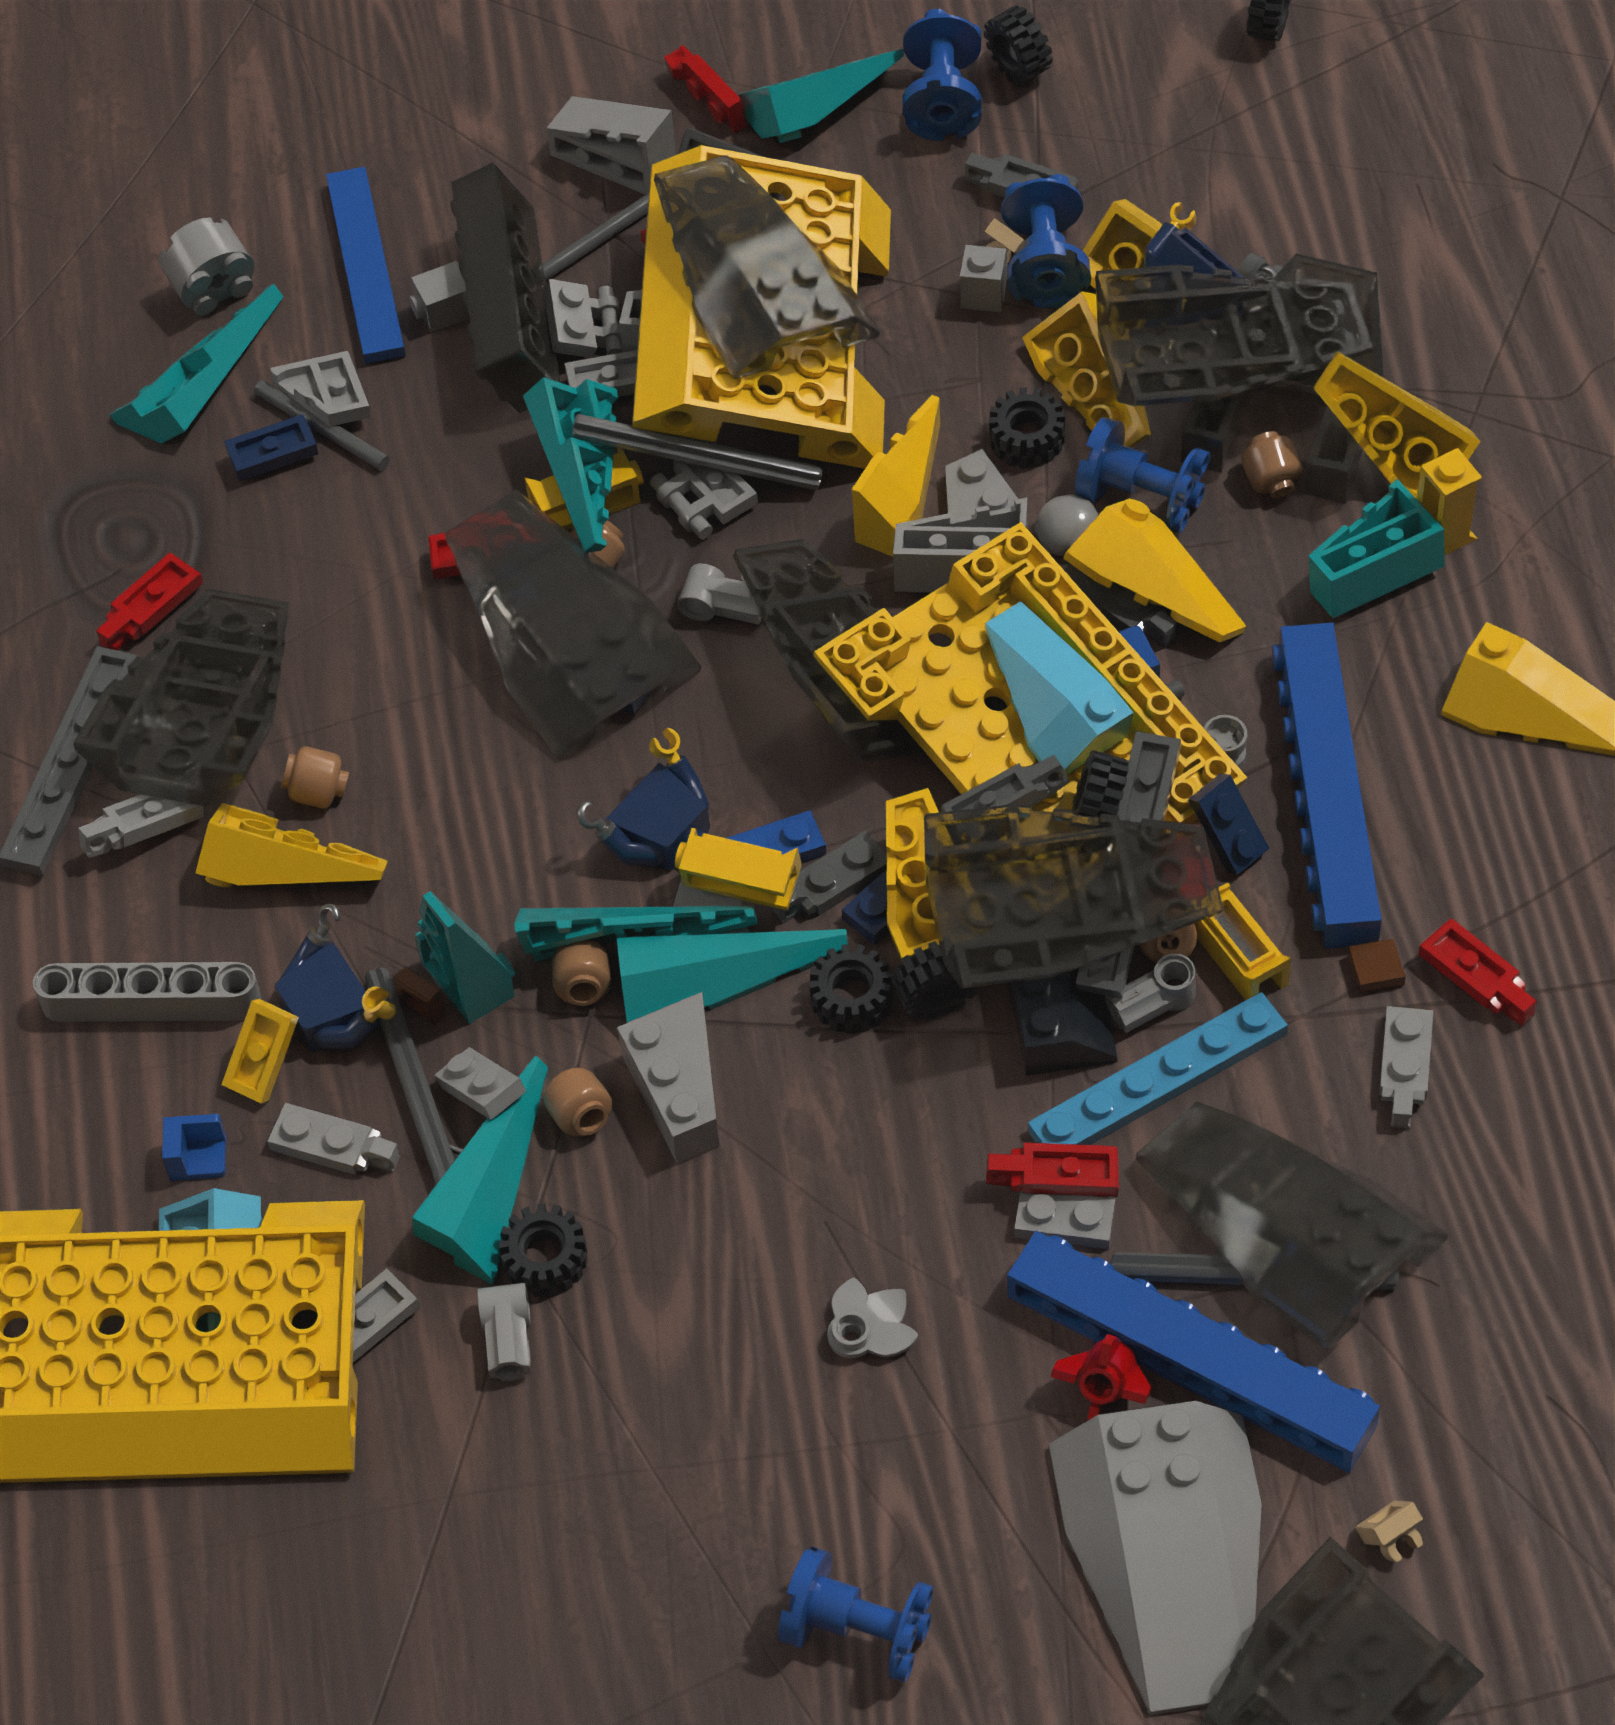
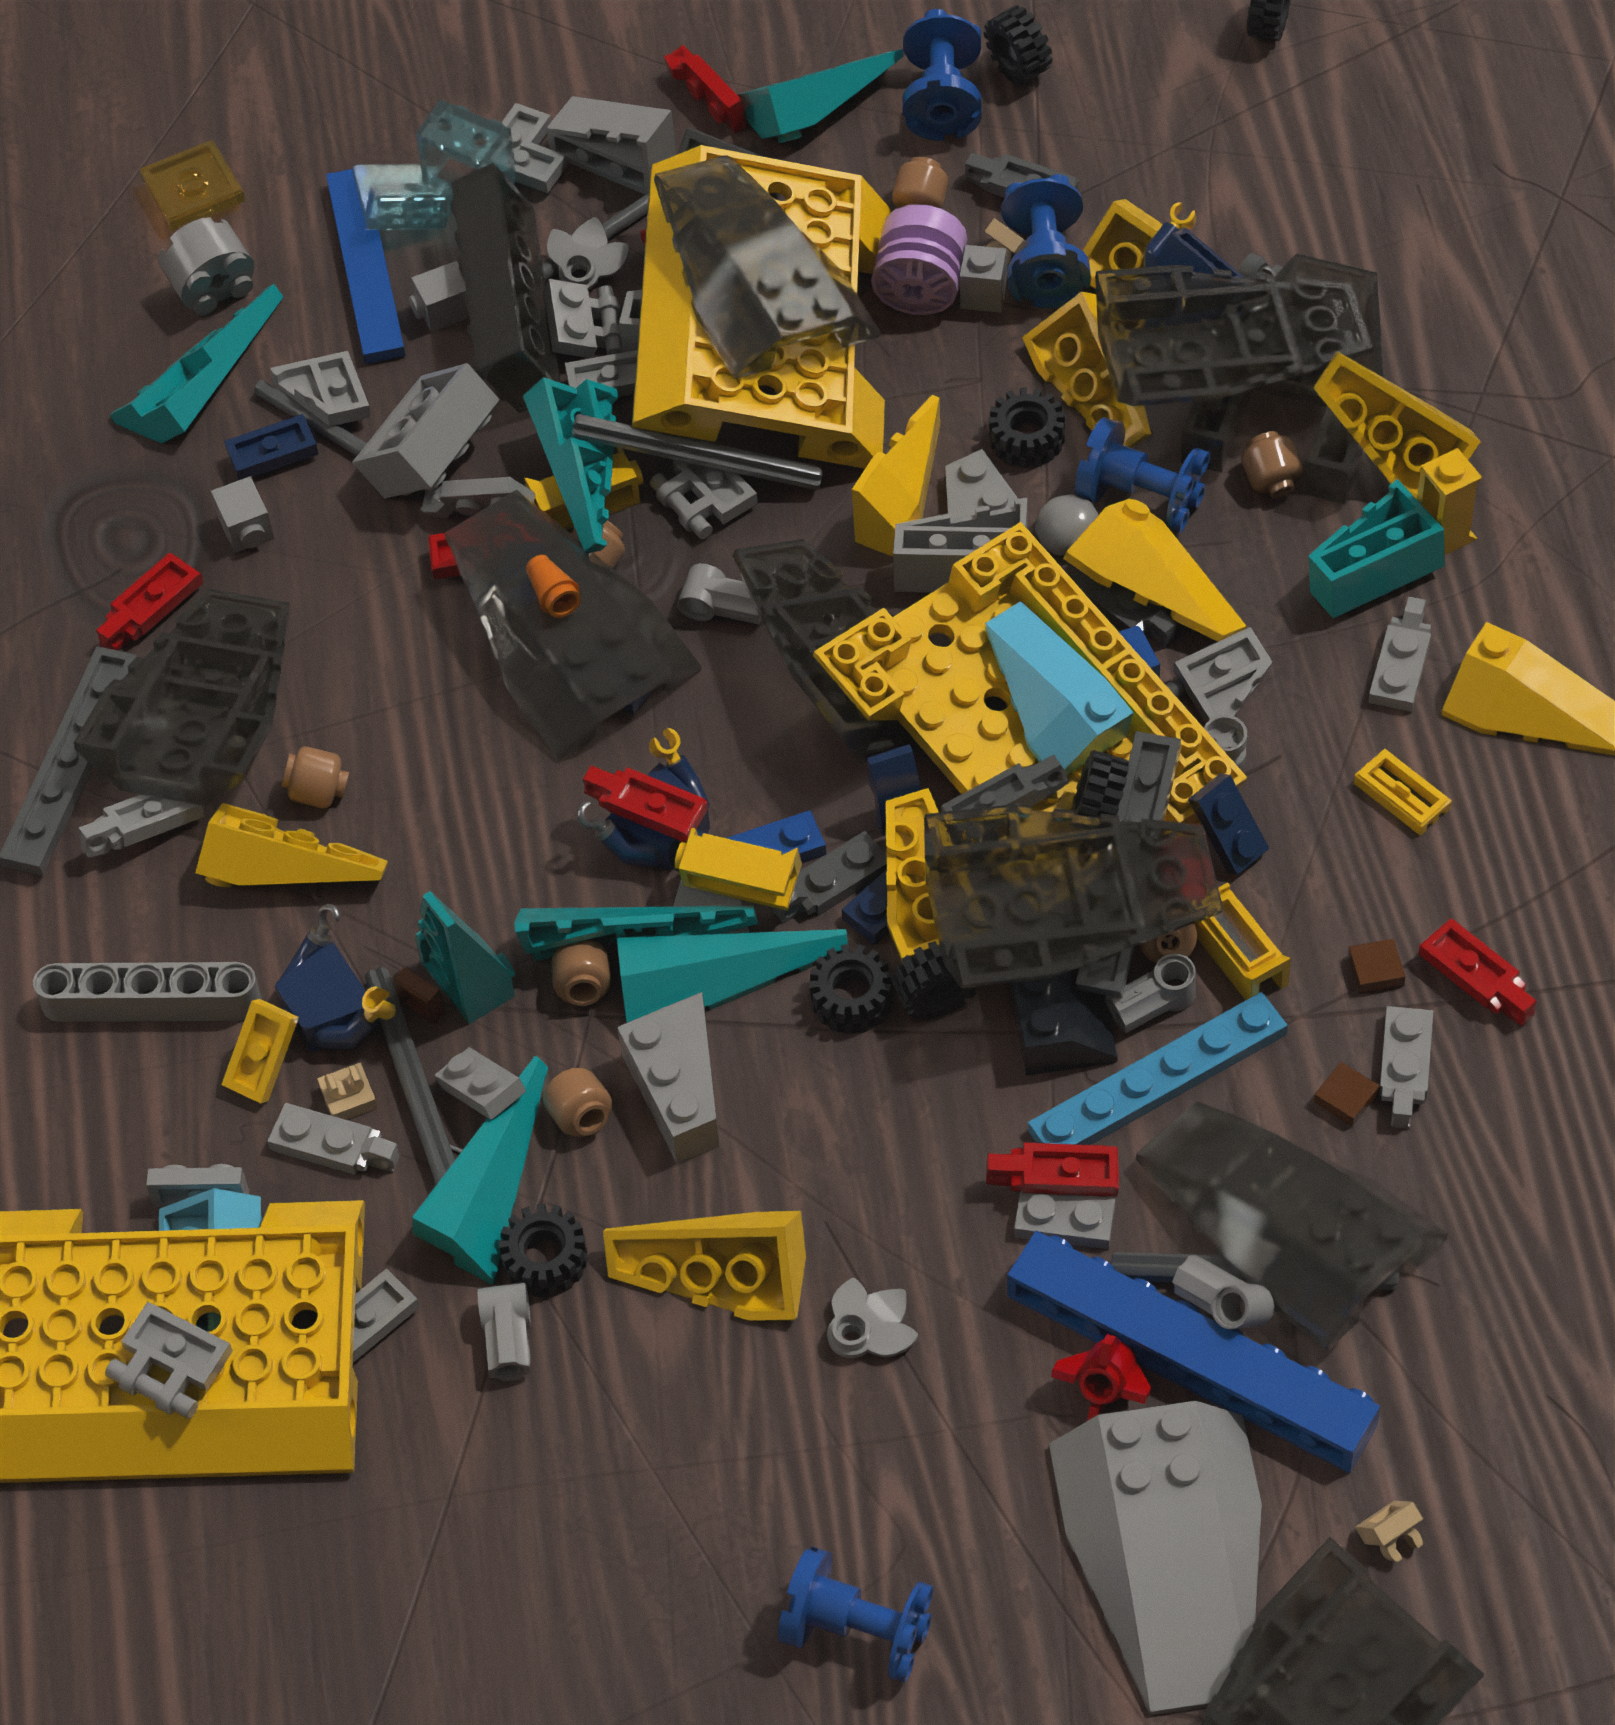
blue panel [162,1114,227,1181] -> none
blue brick [1272,623,1382,949] -> none
none -> light grey plate [105,1301,233,1419]
none -> clear yellow plate [139,139,246,231]
none -> light grey plate [146,1164,249,1208]
none -> light grey brick [211,476,274,553]
none -> tan tile [317,1062,378,1120]
none -> light grey brick [352,363,500,499]
none -> clear light blue bracket [353,164,454,230]
none -> clear light blue piece [416,99,516,214]
none -> light grey hinge [421,477,535,519]
none -> light grey plate [476,103,567,193]
none -> orange cone [526,555,581,618]
none -> light grey plate [547,217,629,290]
none -> red hinge [582,765,708,843]
none -> yellow wedge [603,1211,806,1321]
none -> dark blue slope [867,744,921,836]
none -> lavender wheel [871,205,968,315]
none -> medium nougat head [892,157,949,209]
none -> light grey piece [1172,1255,1274,1329]
none -> light grey wing [1173,627,1272,724]
none -> reddish brown tile [1314,1062,1380,1126]
none -> yellow tile [1354,749,1452,836]
none -> light grey hinge [1368,597,1431,712]

